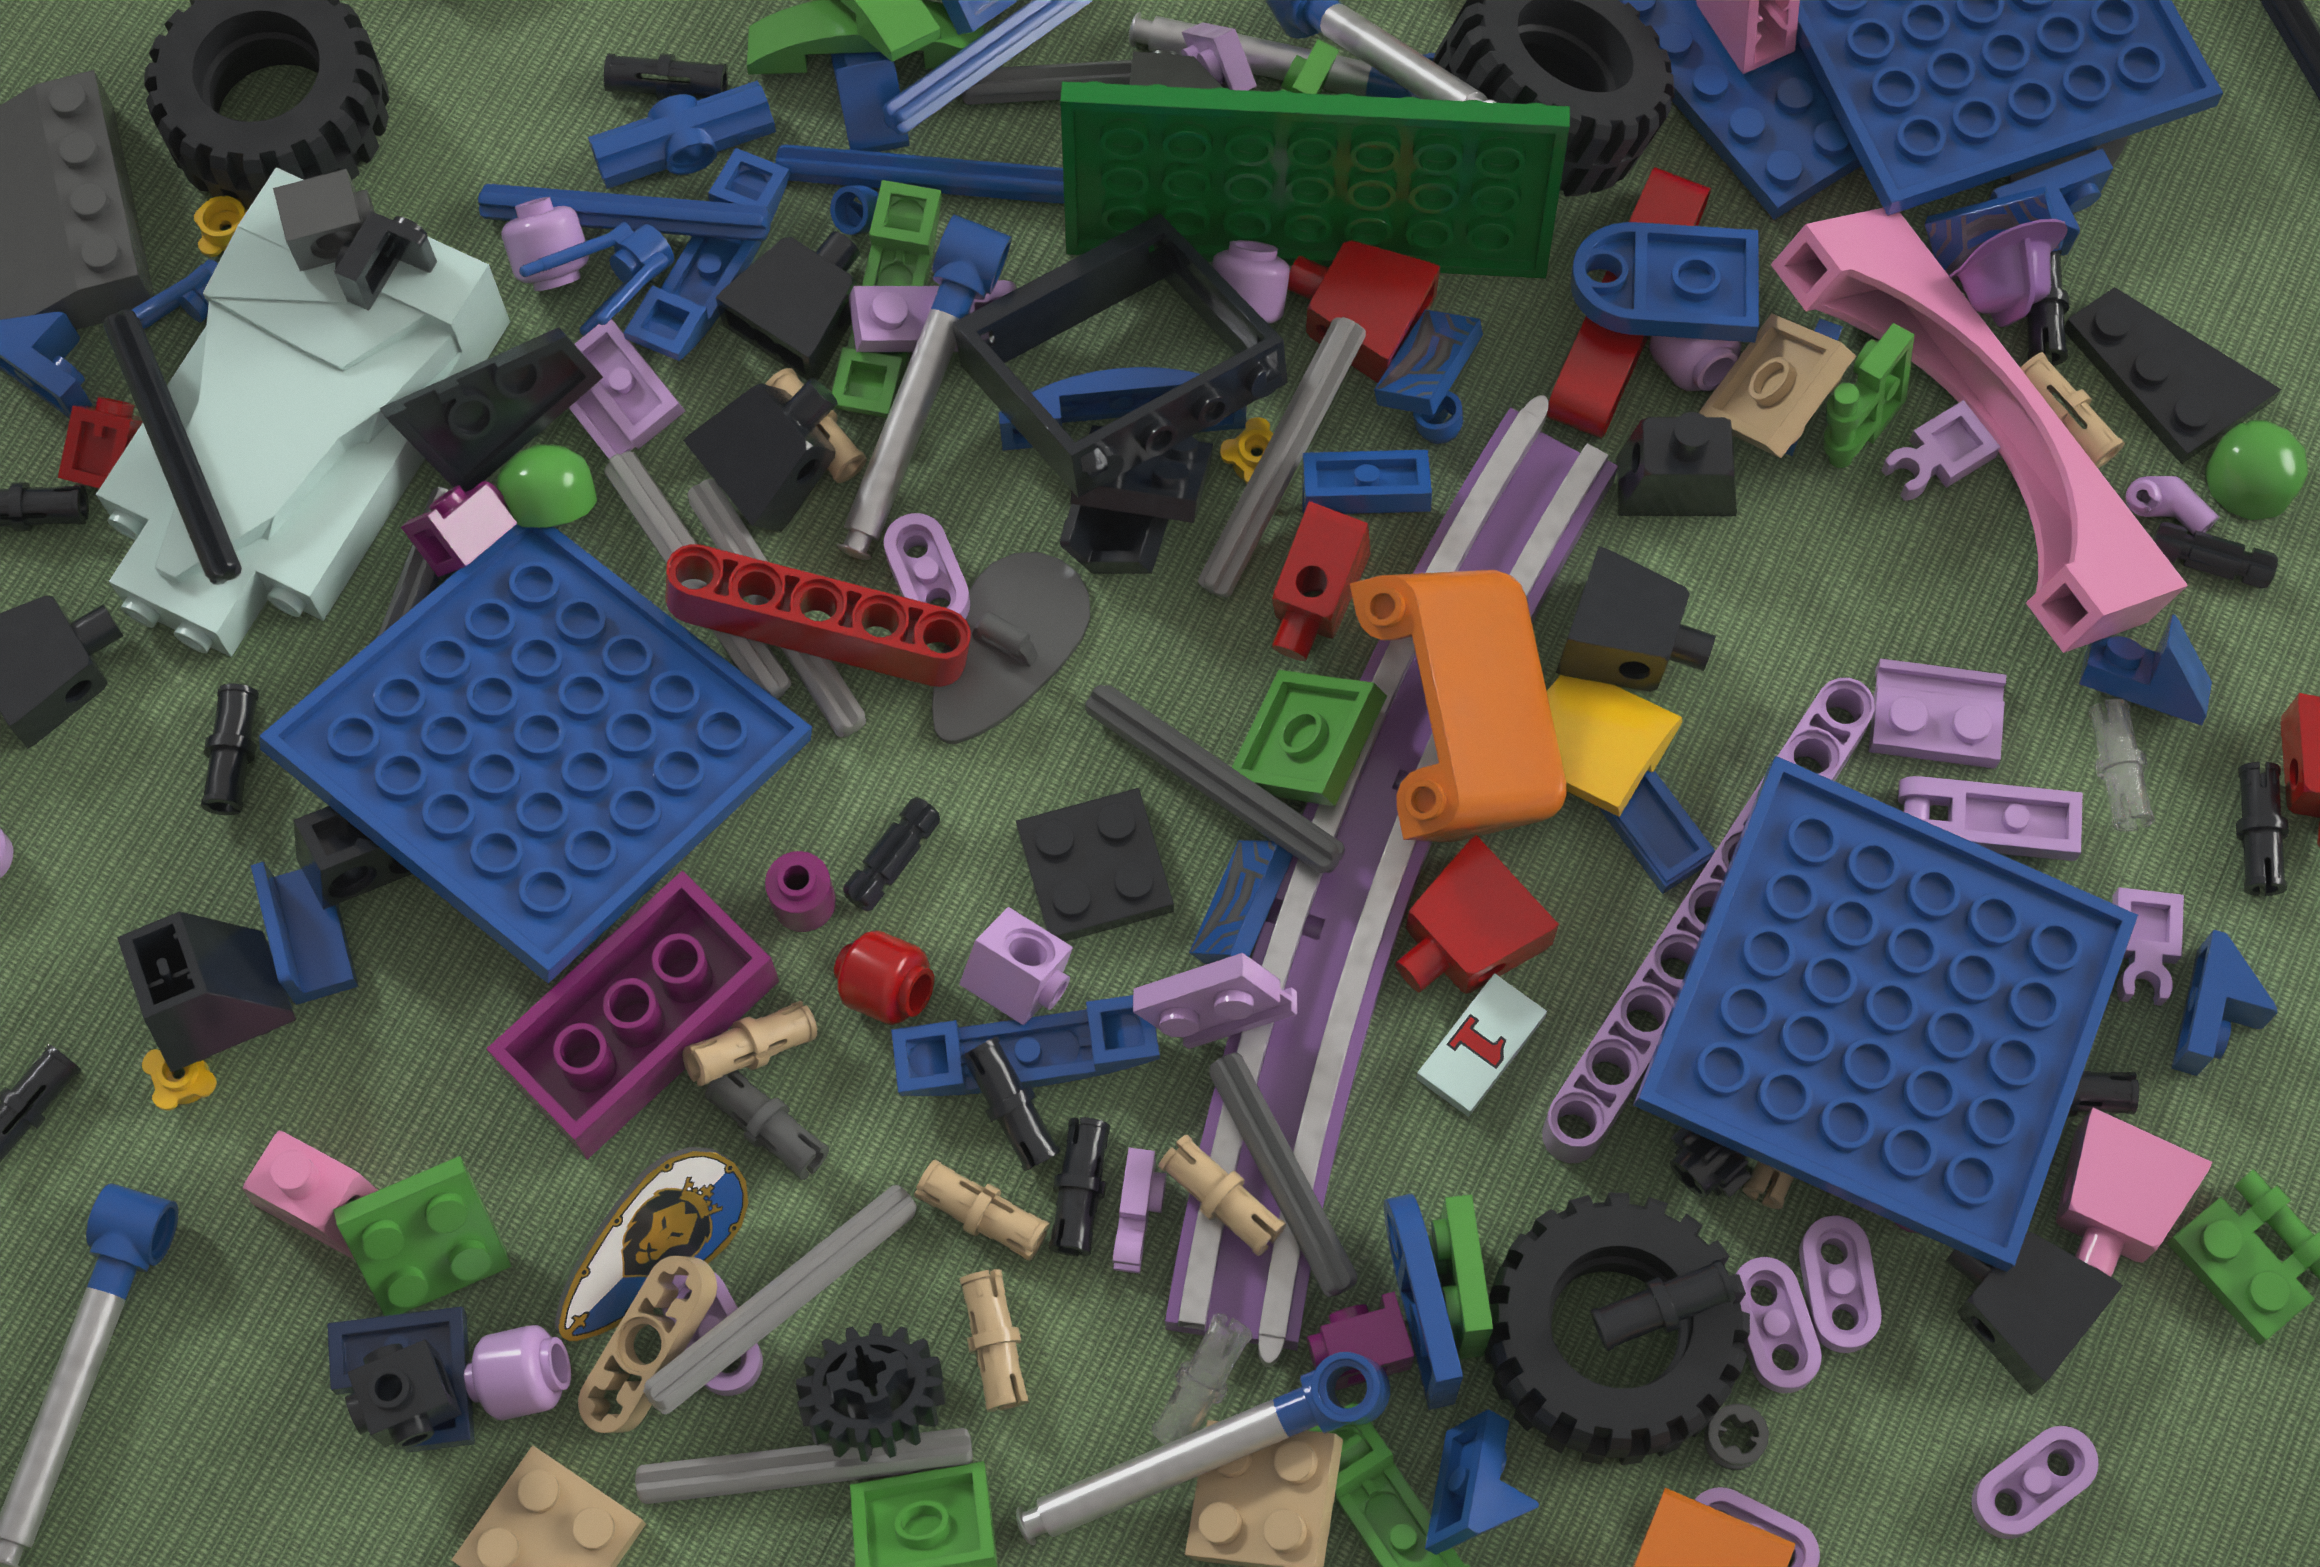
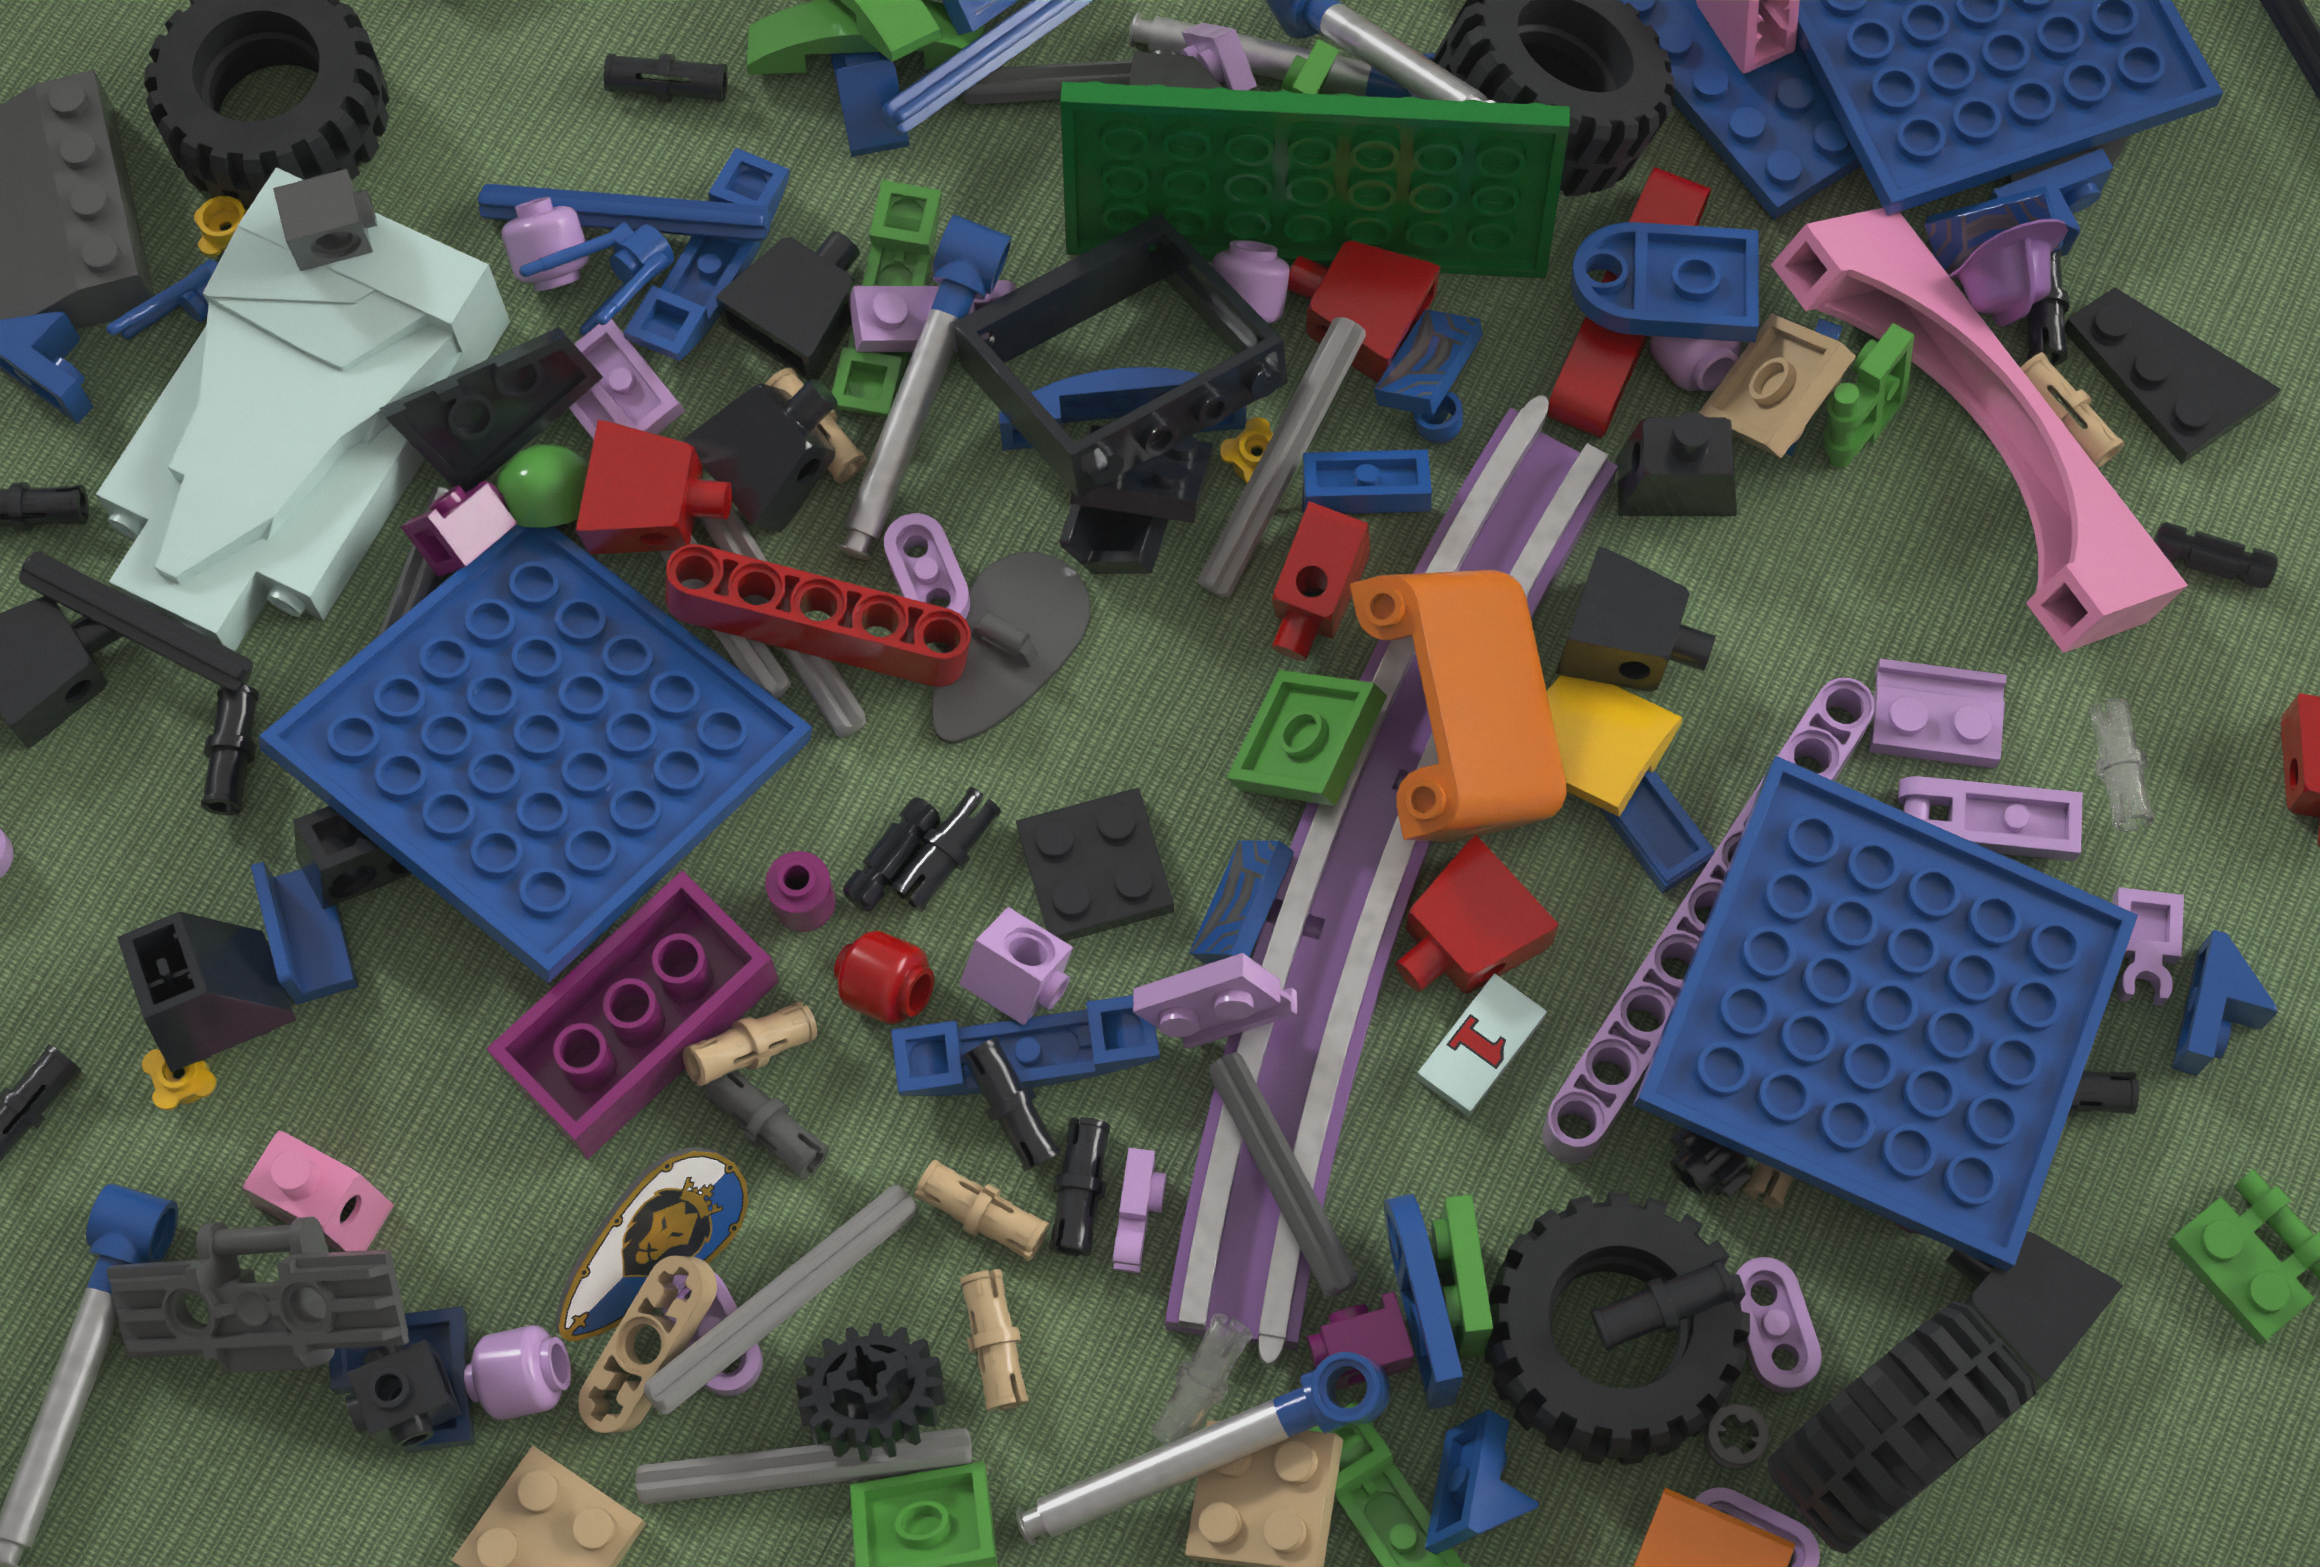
red bracket [58,397,143,489] -> none
black axle [103,309,242,585] -> none
bright green plate [333,1156,512,1316] -> none
black bracket [334,211,437,311] -> none
blue piece [588,80,776,189] -> none
blue axle [775,144,1064,204] -> none
blue hinge [830,185,878,235] -> none
dark grey axle [1085,685,1345,873] -> none
tan pin [1158,1135,1287,1256] -> none
lavender plate [1799,1216,1882,1353] -> none
lavender plate [1881,400,2001,501] -> none
lavender plate [1972,1426,2098,1539] -> none
bright pink torso [2056,1108,2212,1277] -> none
blue slope [2079,614,2212,726] -> none
lavender arm [2126,476,2220,536] -> none
bright green hair [2205,420,2309,520] -> none
black pin [2236,762,2289,896] -> none
none -> black axle [19,552,253,692]
none -> dark grey piece [106,1217,409,1373]
none -> red torso [576,420,732,554]
none -> black pin [890,787,1002,912]
none -> black tyre [1767,1301,2037,1554]

